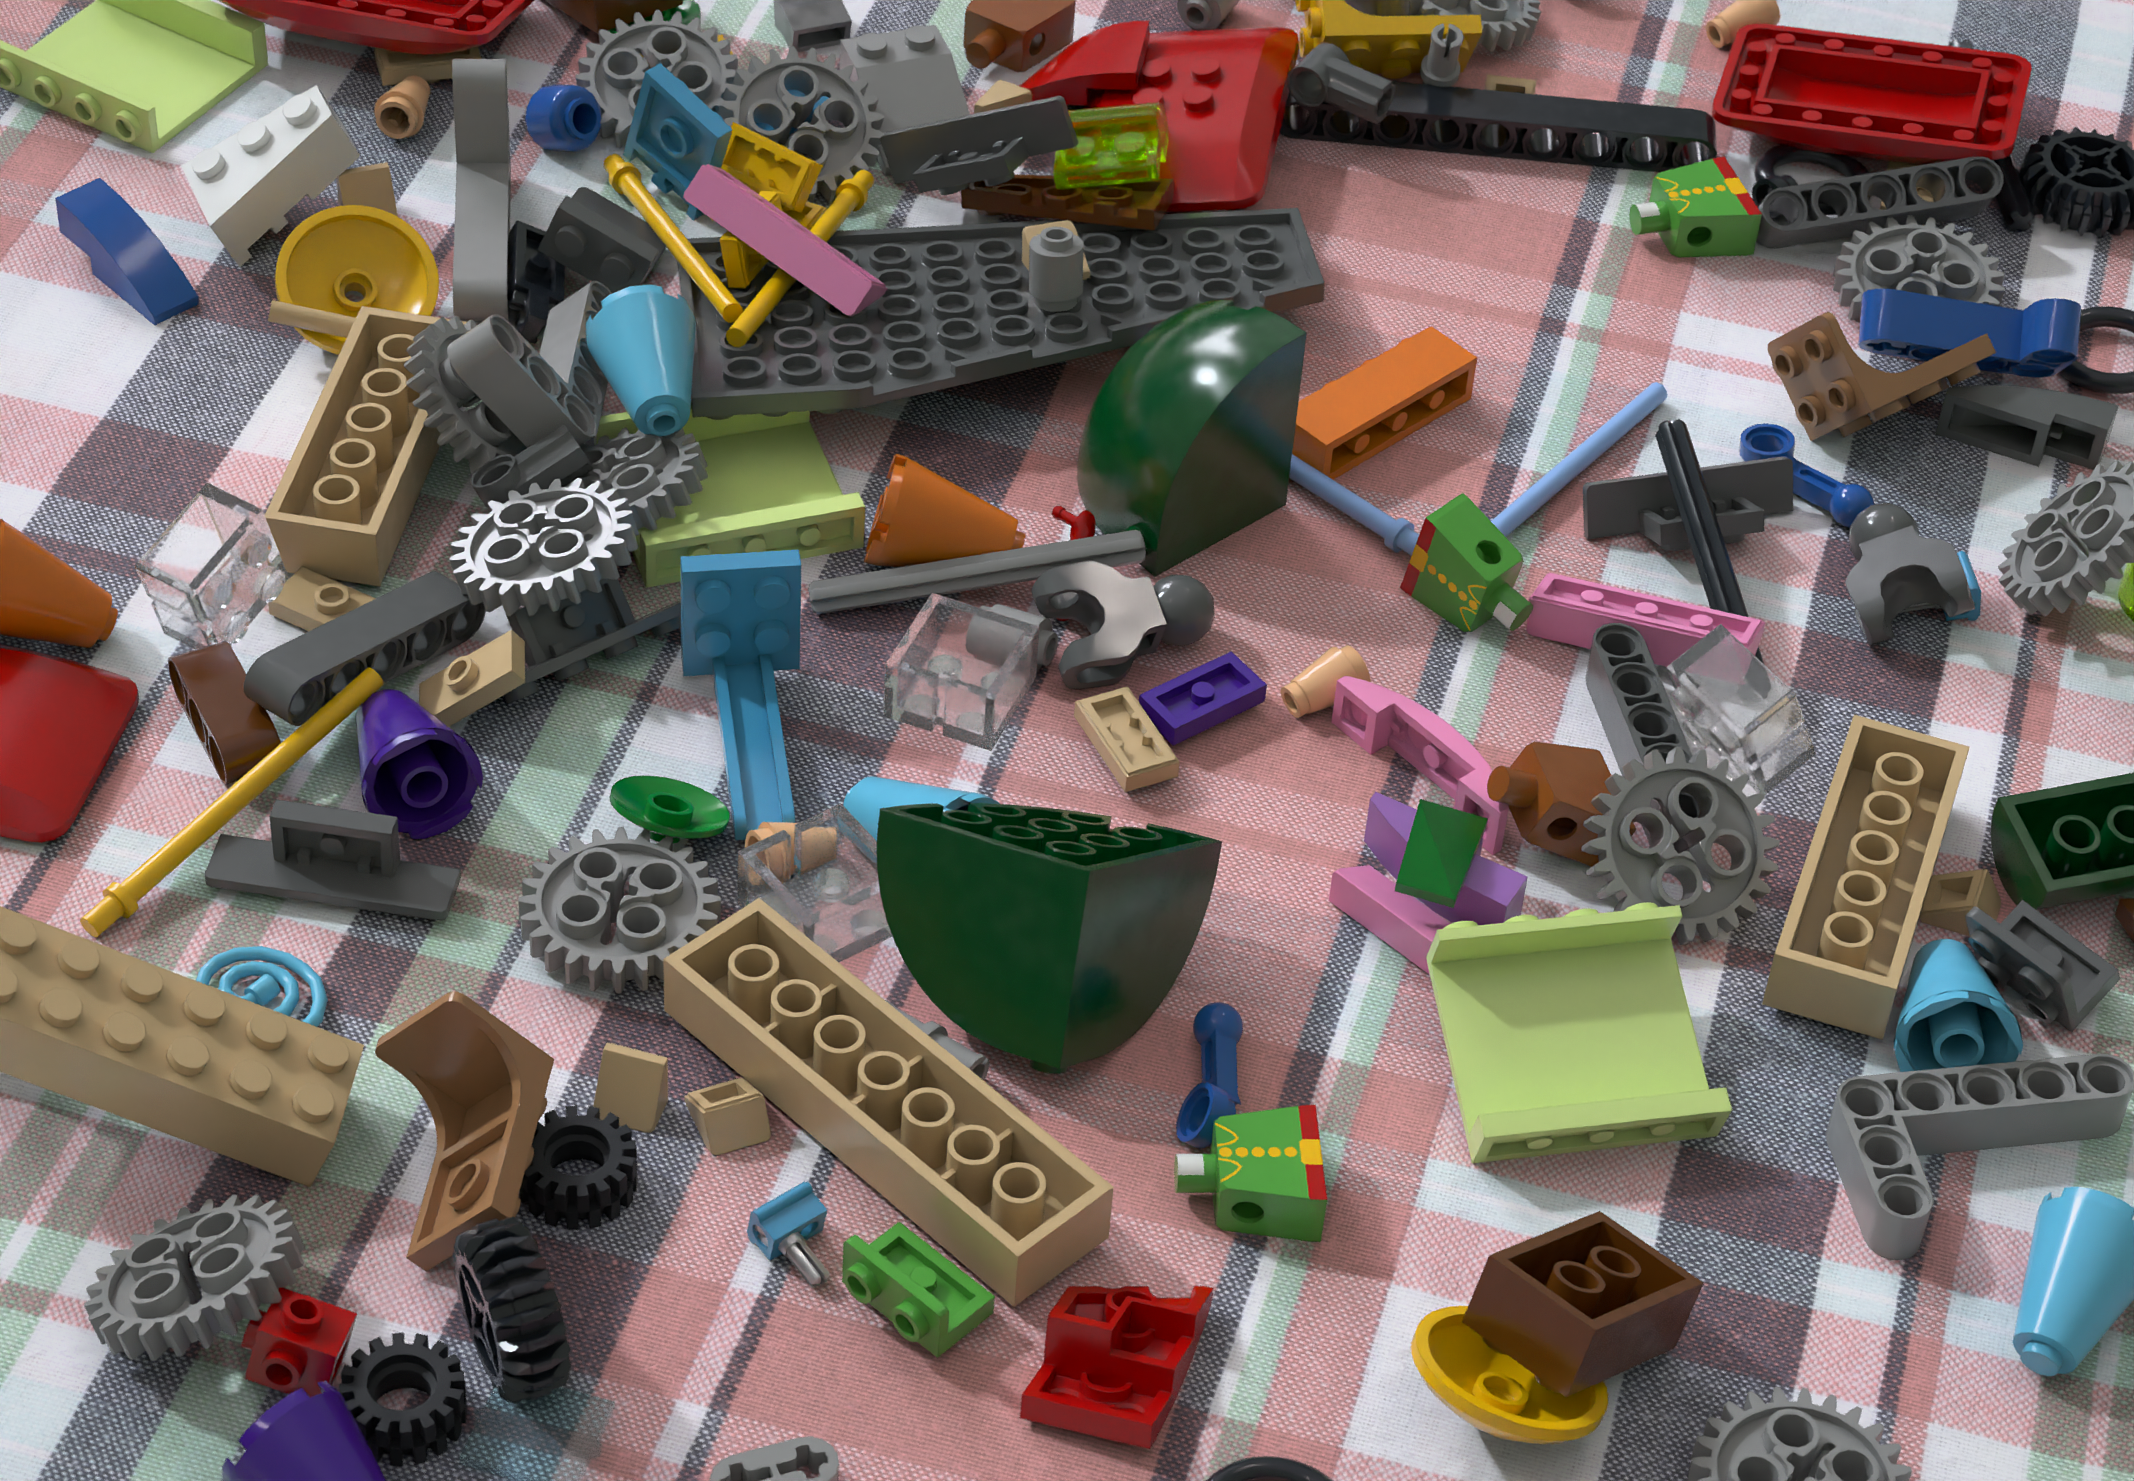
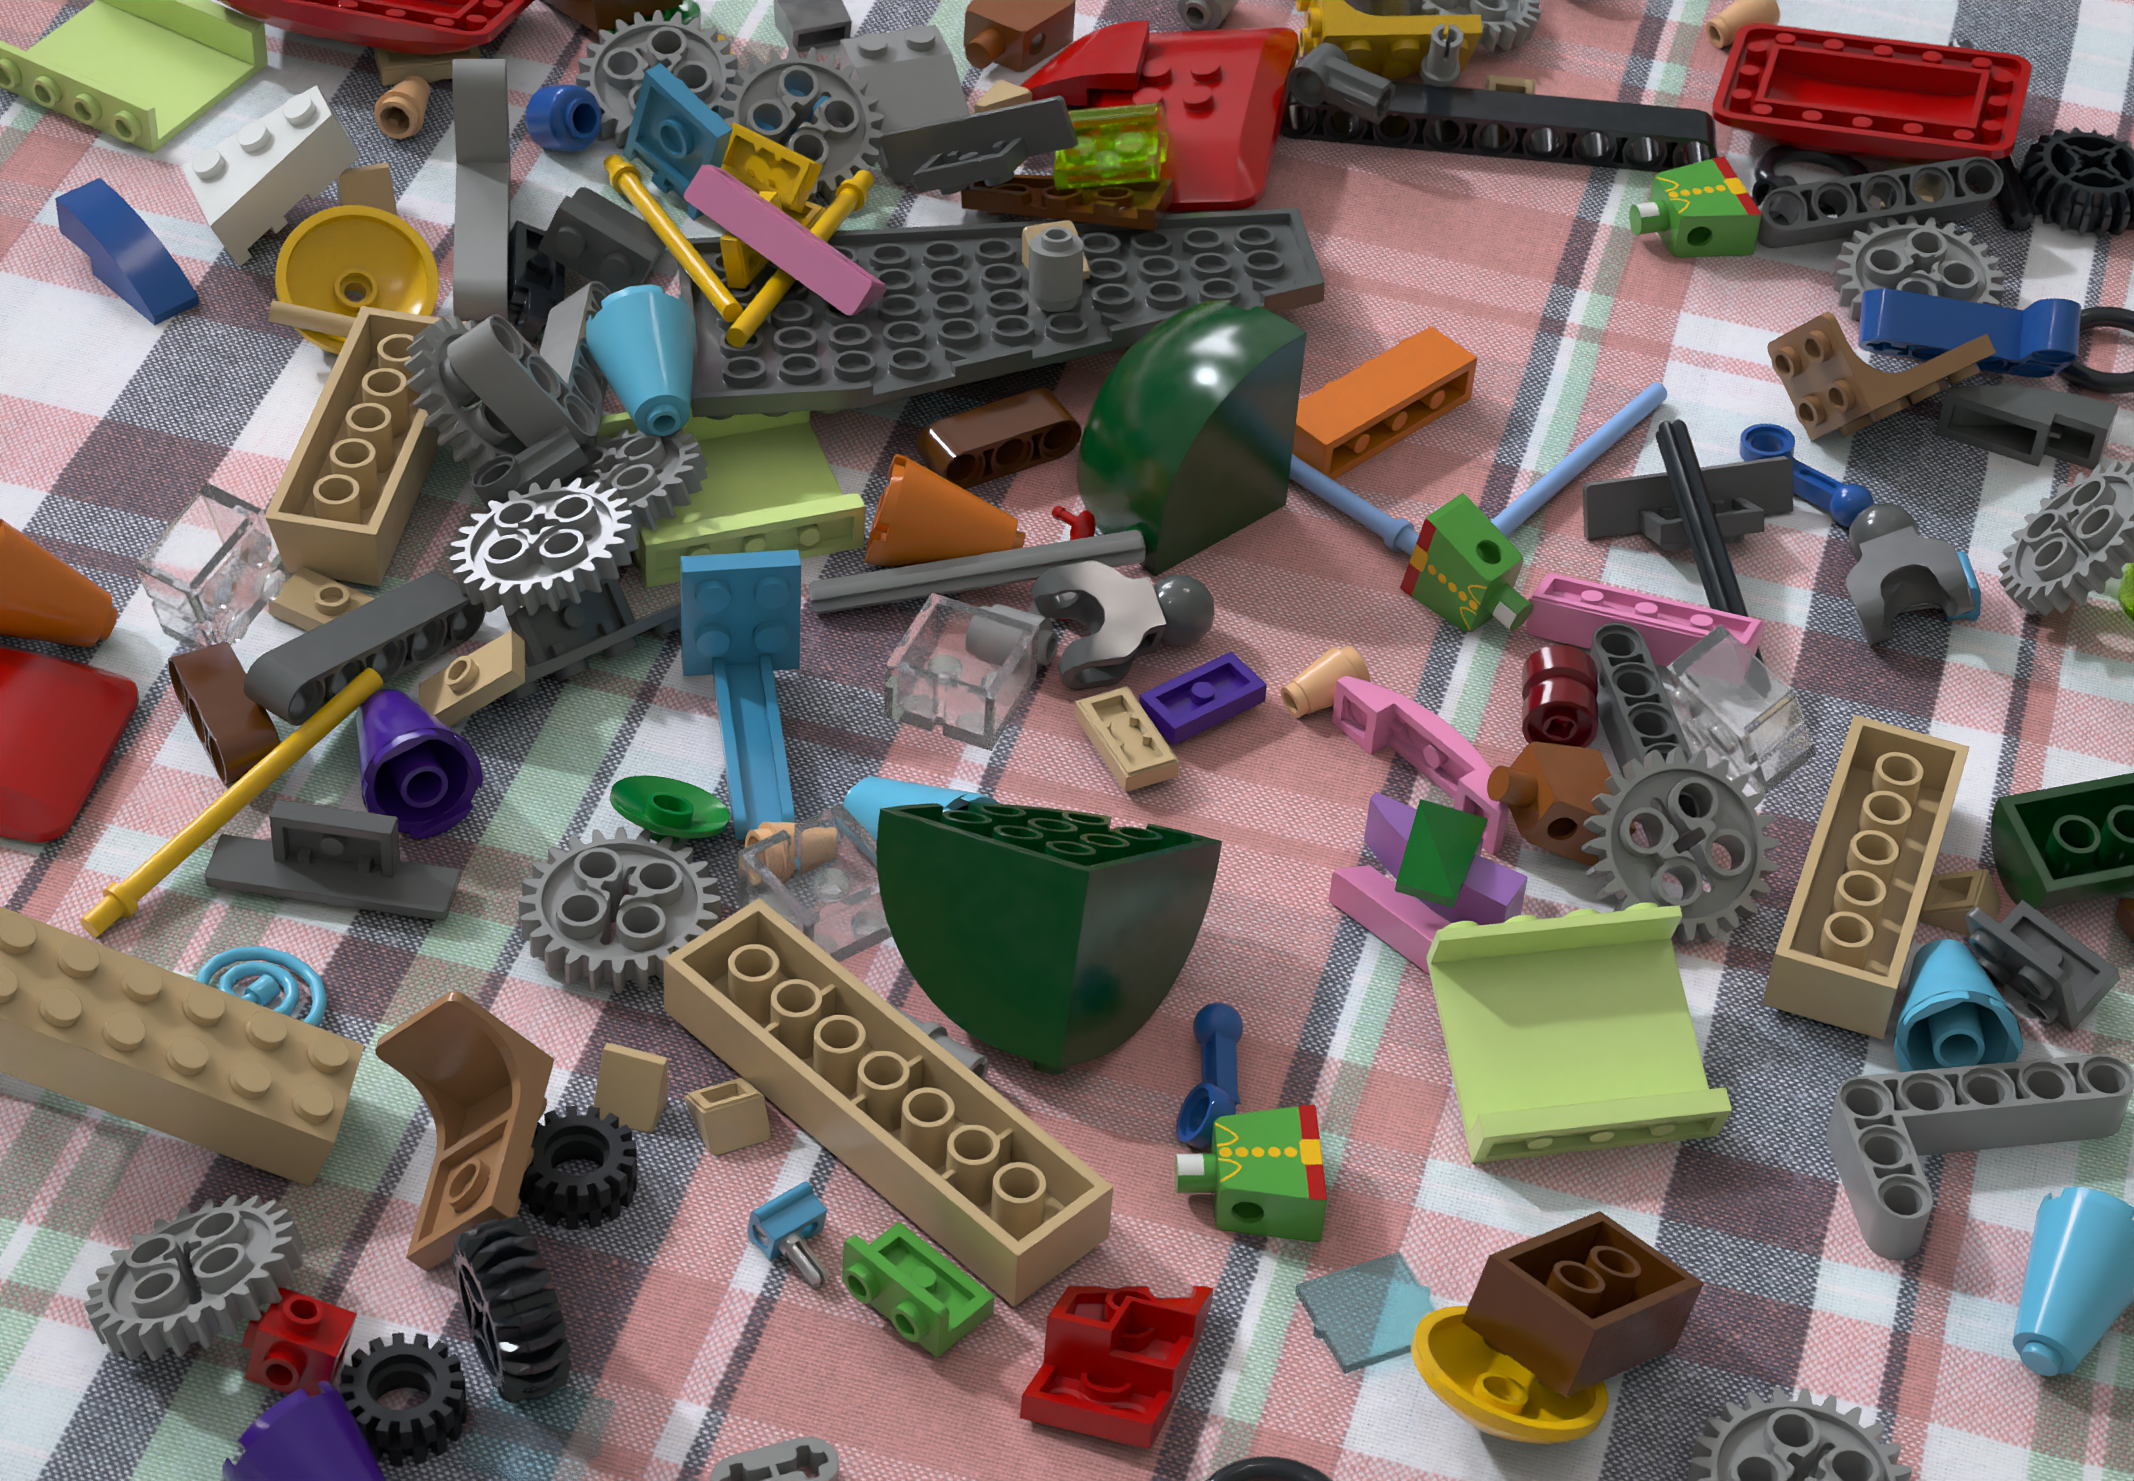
none -> reddish brown beam [916,388,1082,489]
none -> clear light blue piece [1295,1251,1436,1374]
none -> dark red wheel [1522,645,1598,748]

